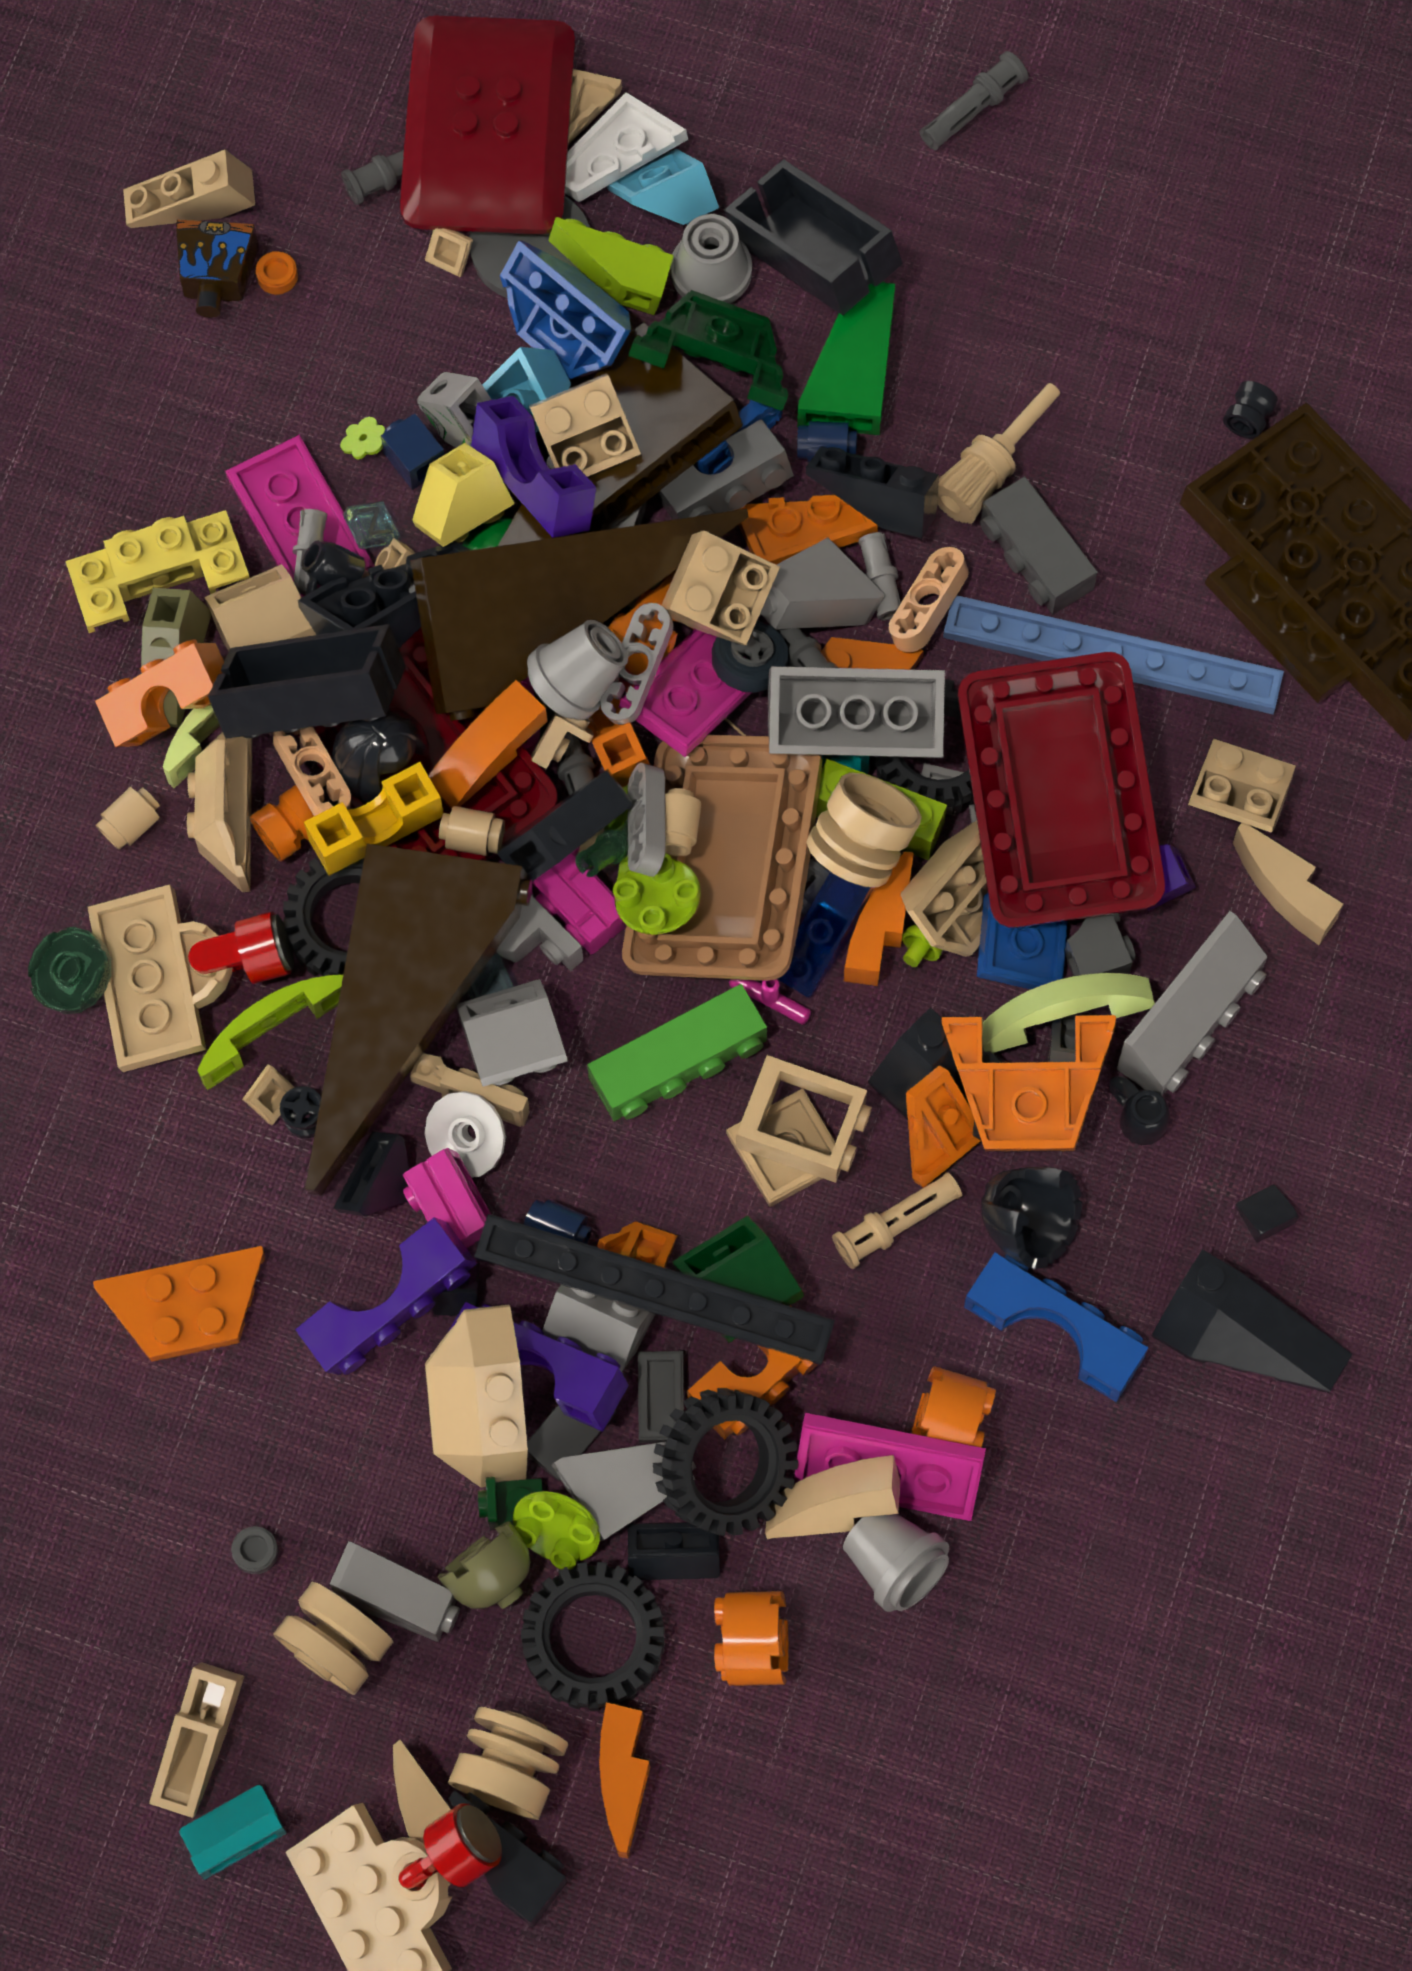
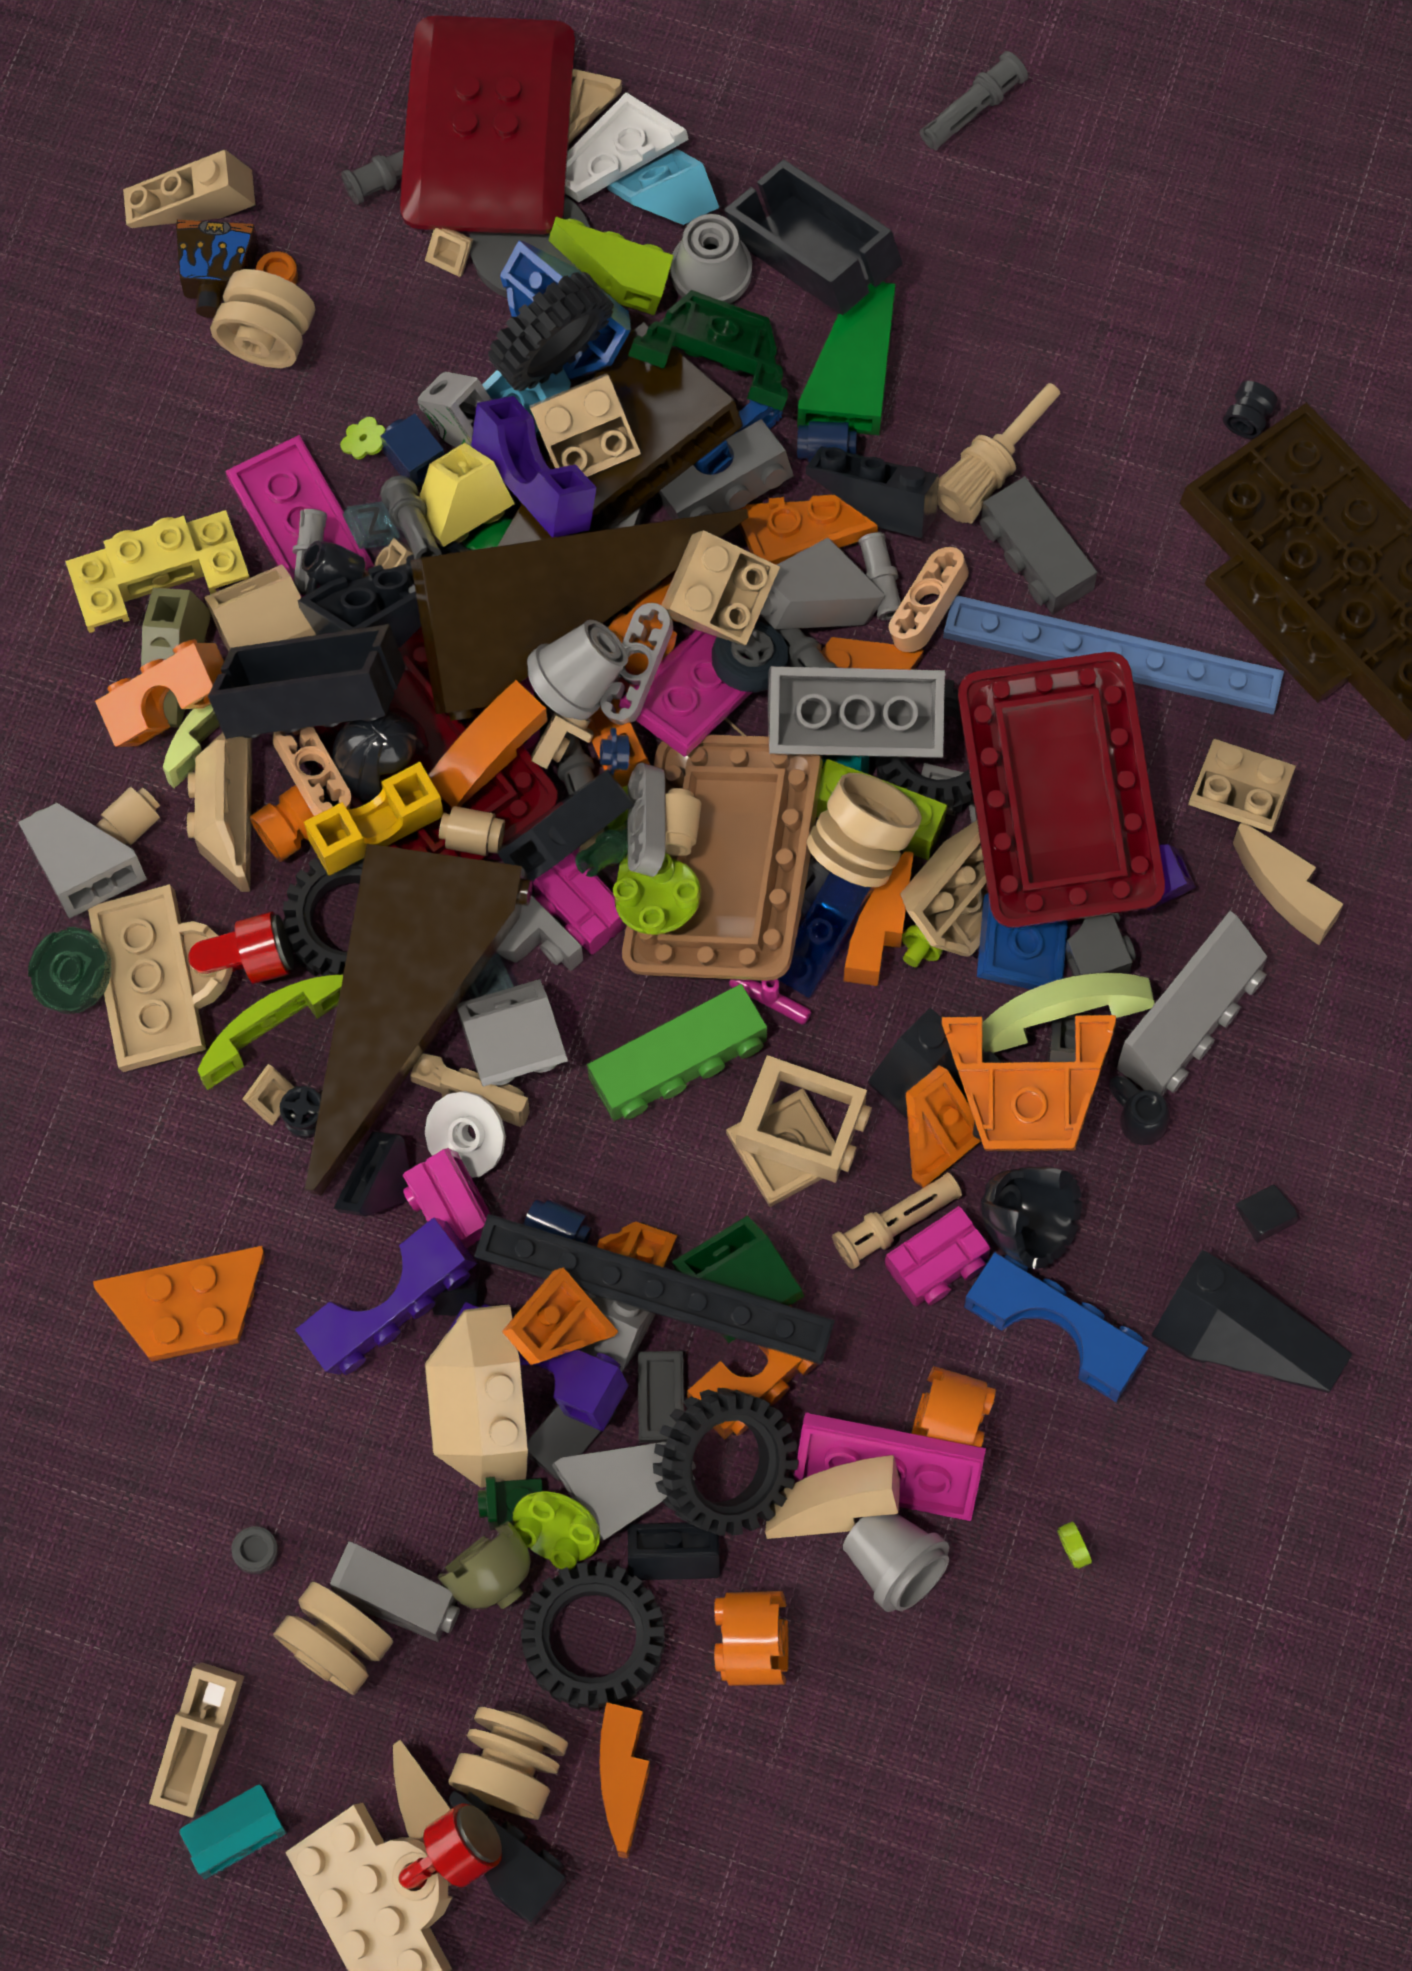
none -> light grey slope [18,803,147,919]
none -> tan wheel [210,269,316,368]
none -> dark grey pin [380,475,442,559]
none -> black tyre [488,272,614,391]
none -> orange wing [502,1267,618,1365]
none -> dark blue plate [600,728,629,776]
none -> dark pink brick [885,1206,990,1307]
none -> lime tile [1057,1521,1092,1569]

